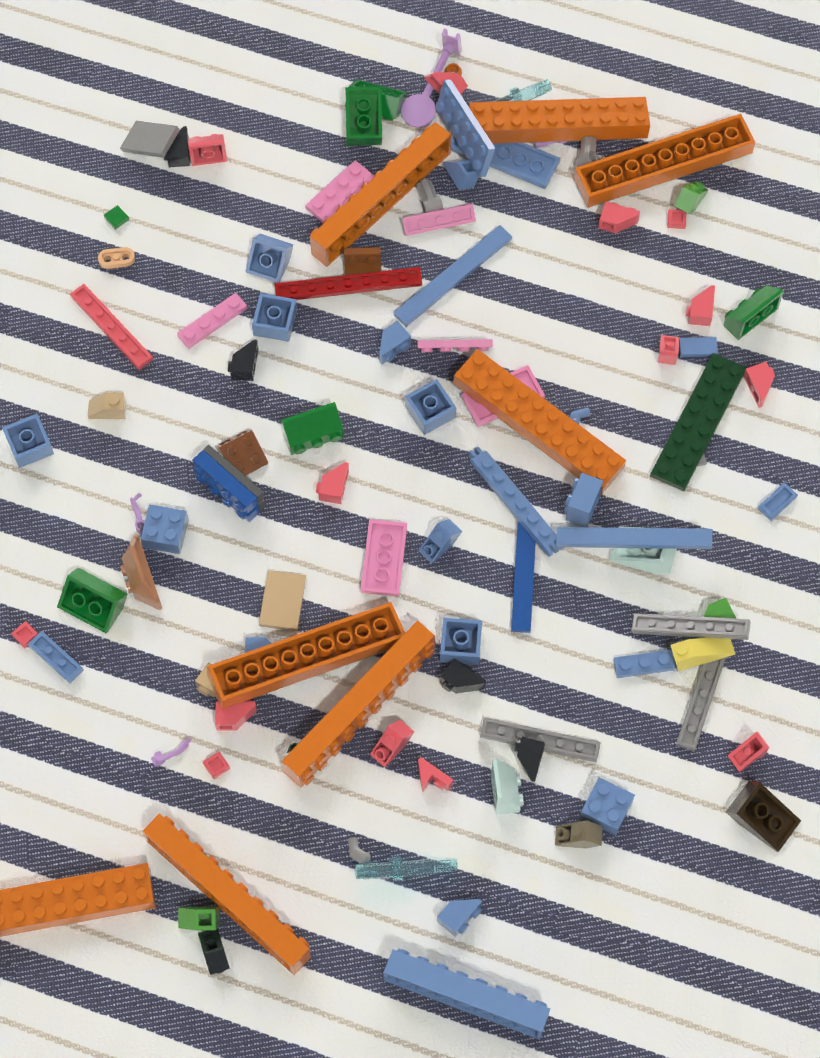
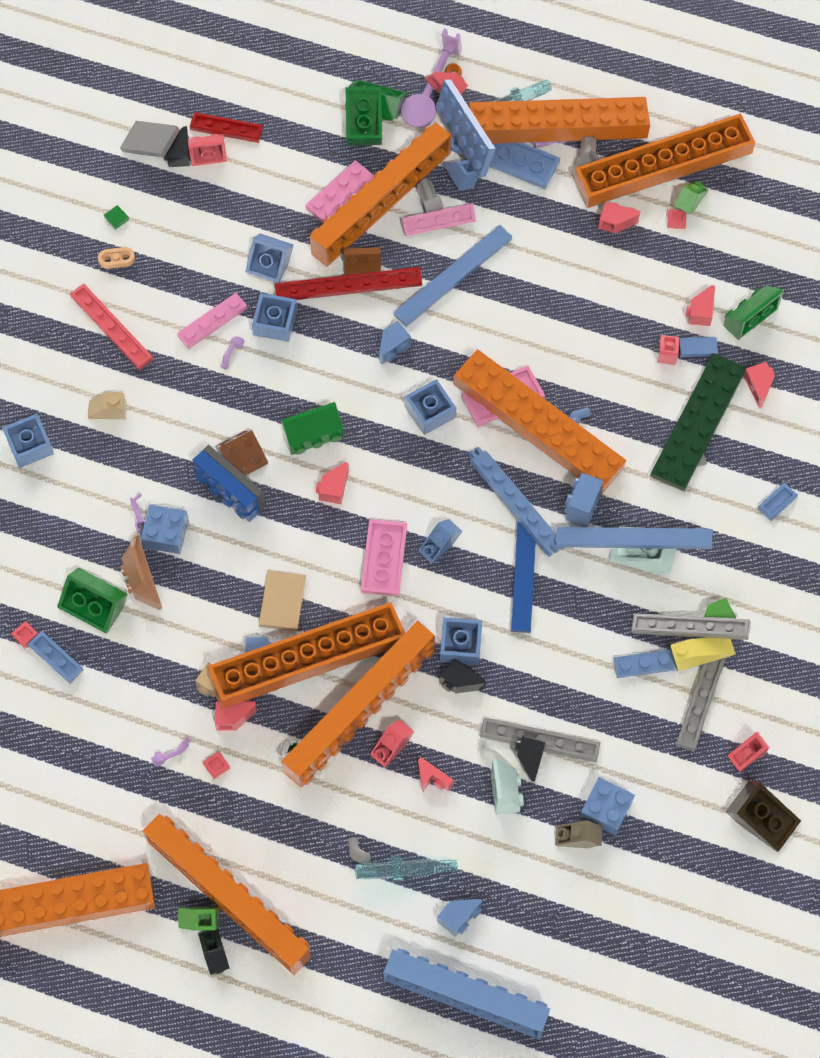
black slope [228,340,259,382] -> none
bright pink plate [417,339,493,352] -> none
none -> red tile [190,112,263,143]
none -> lavender piece [220,337,245,370]

